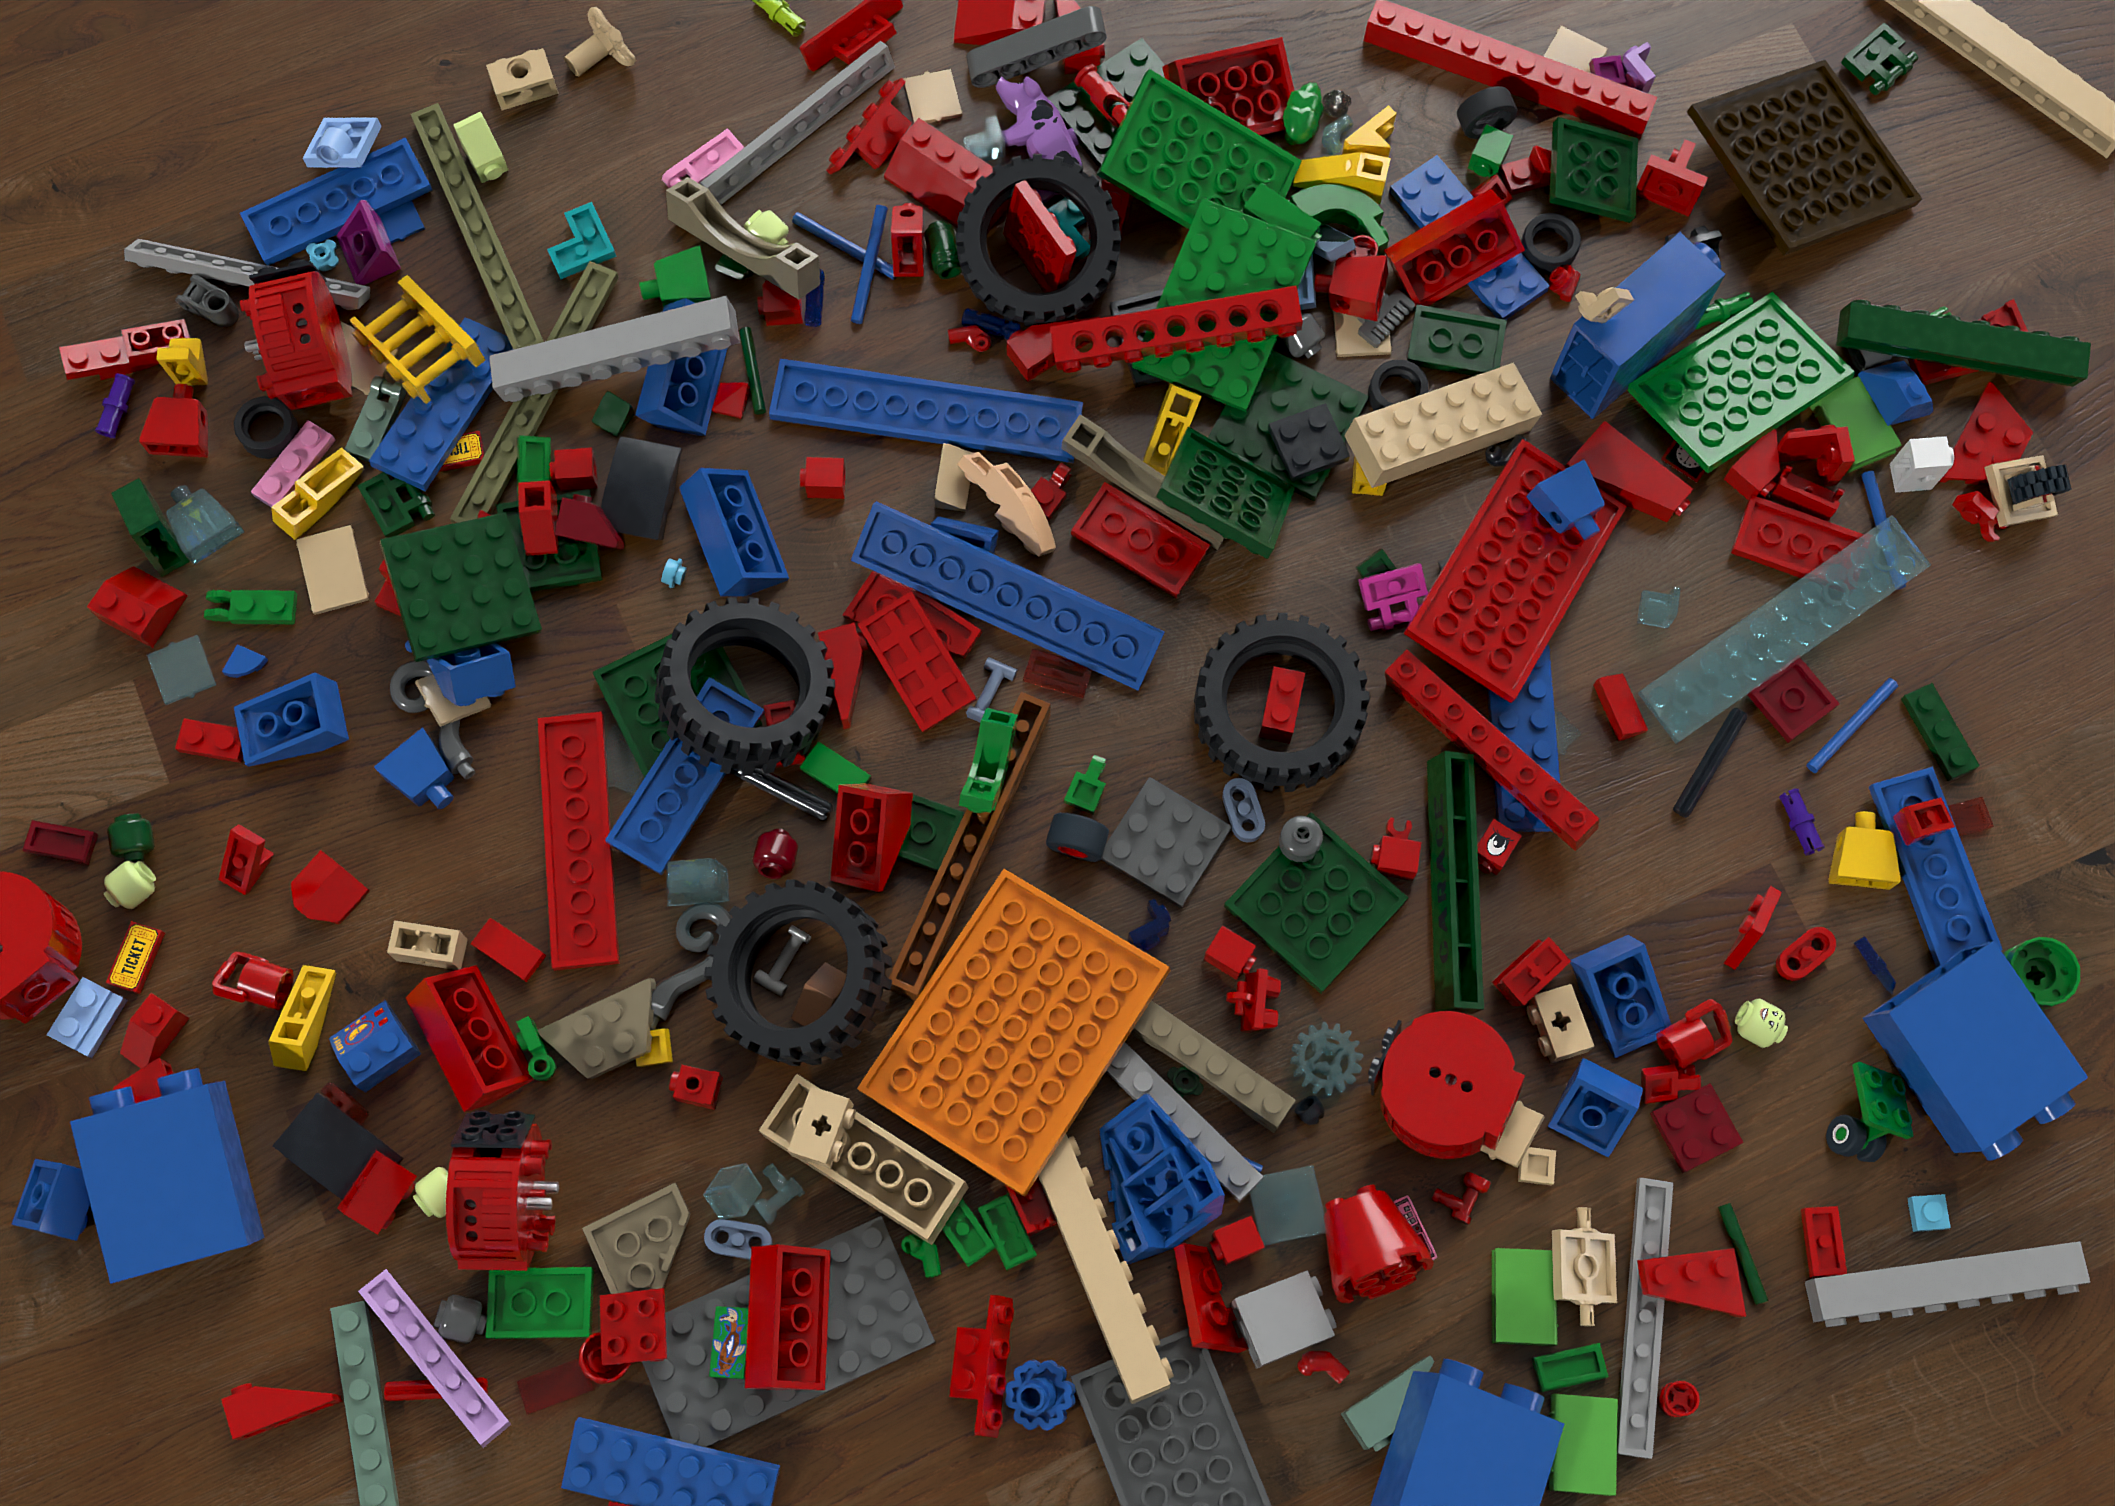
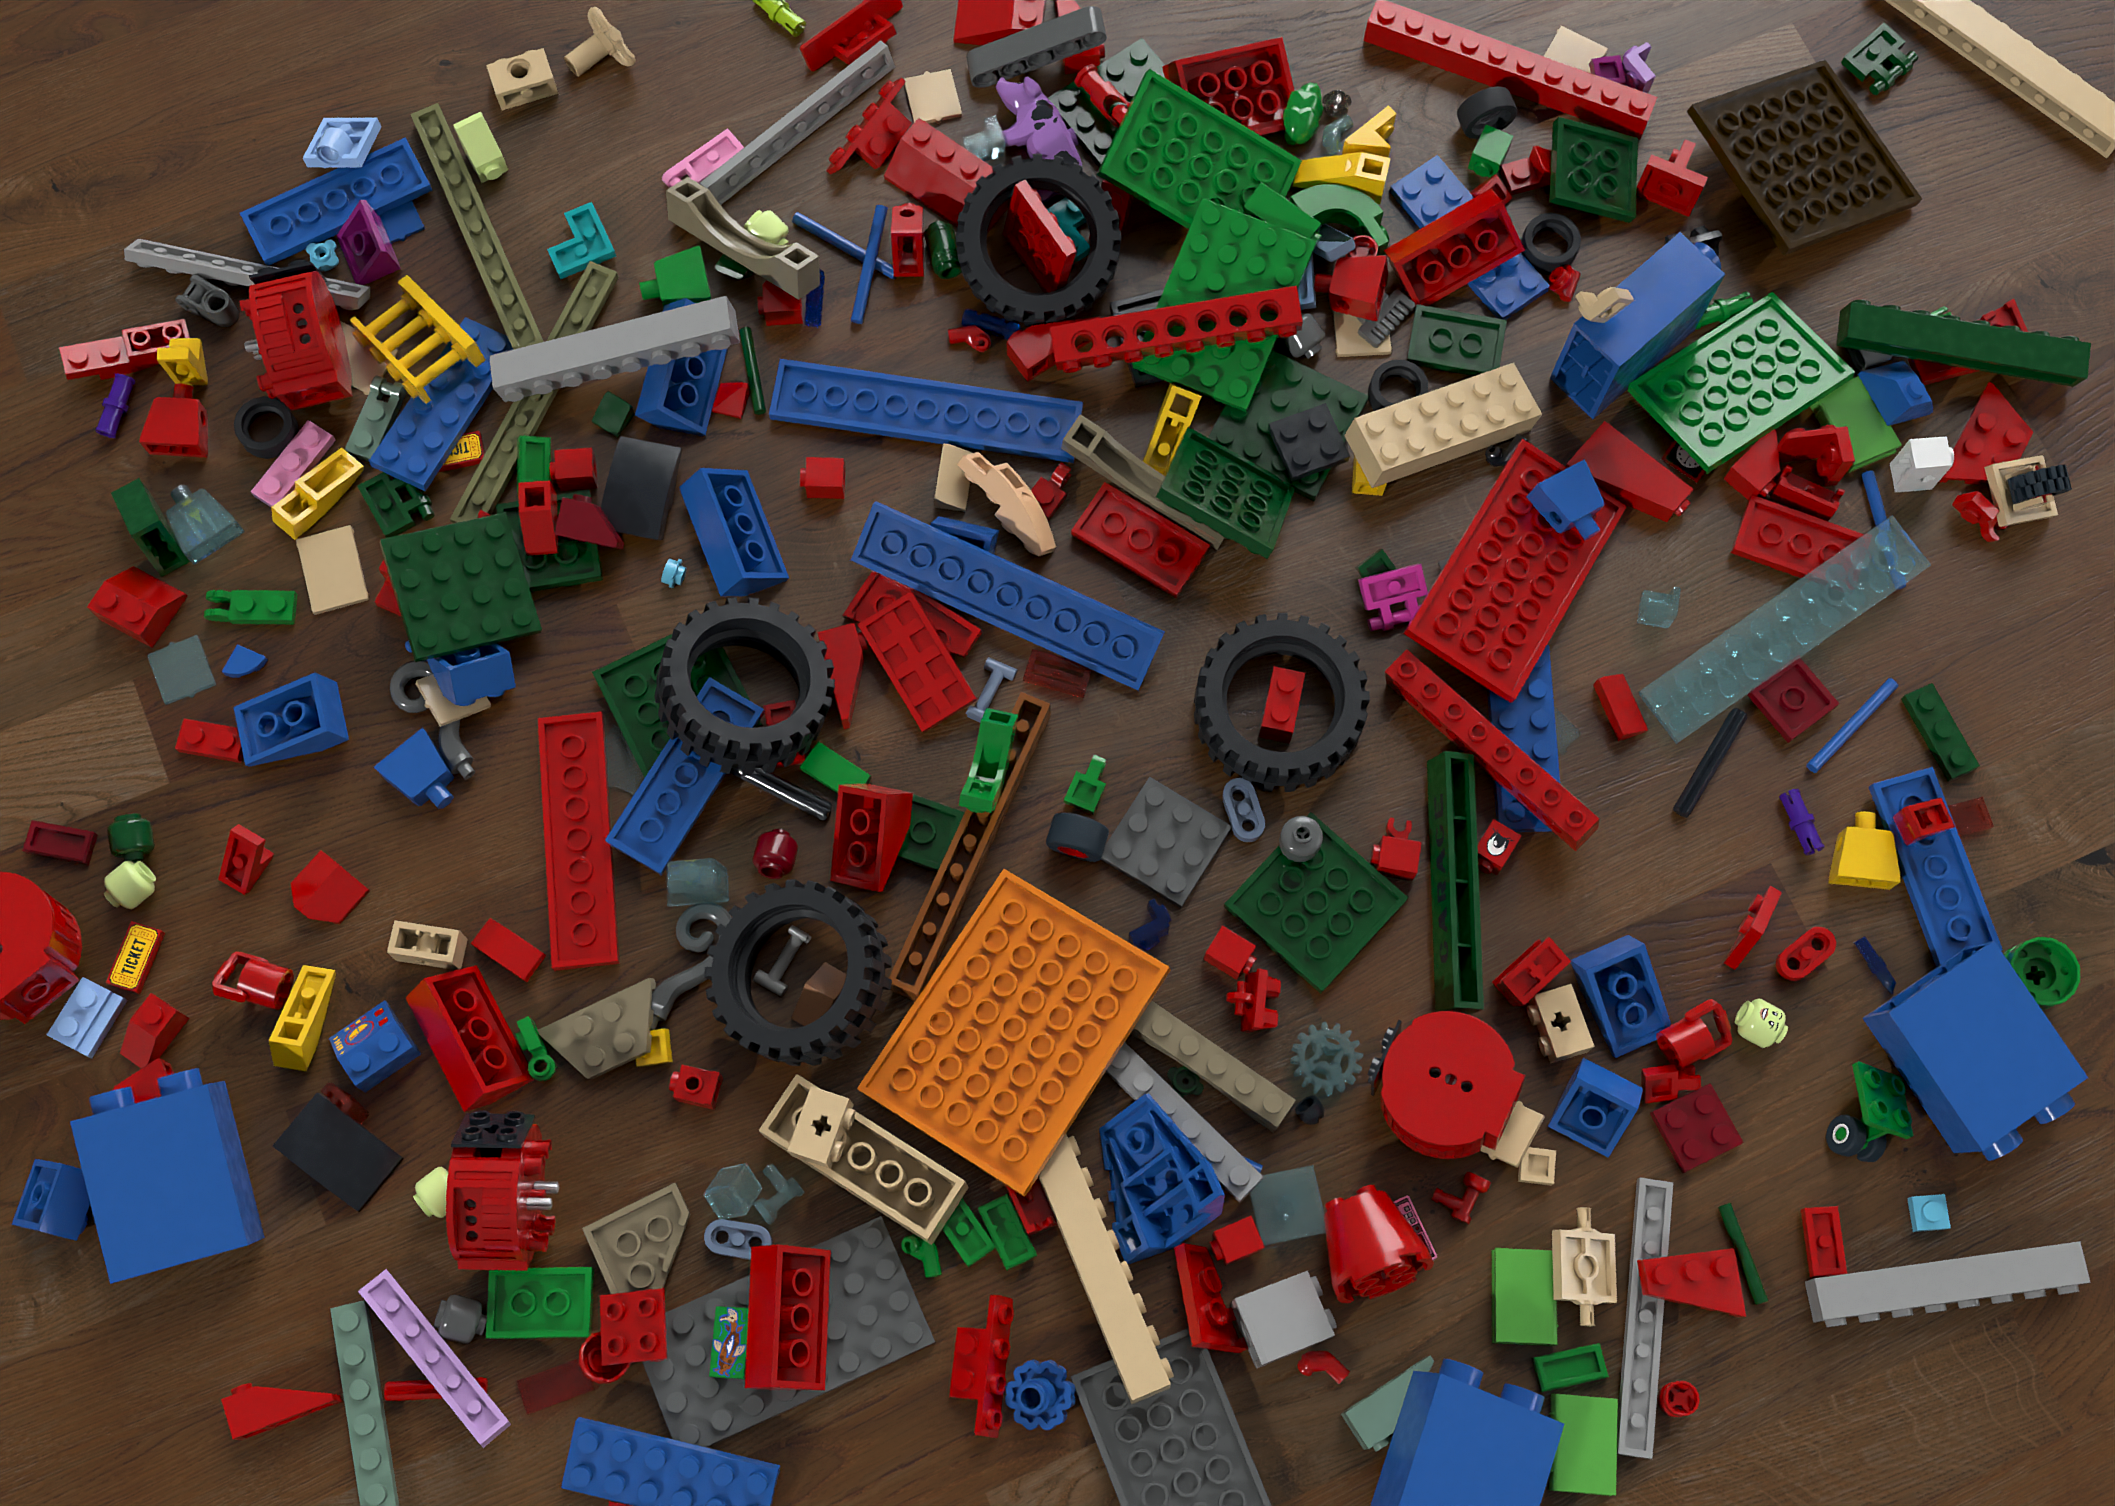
red brick [337,1150,417,1235] -> none

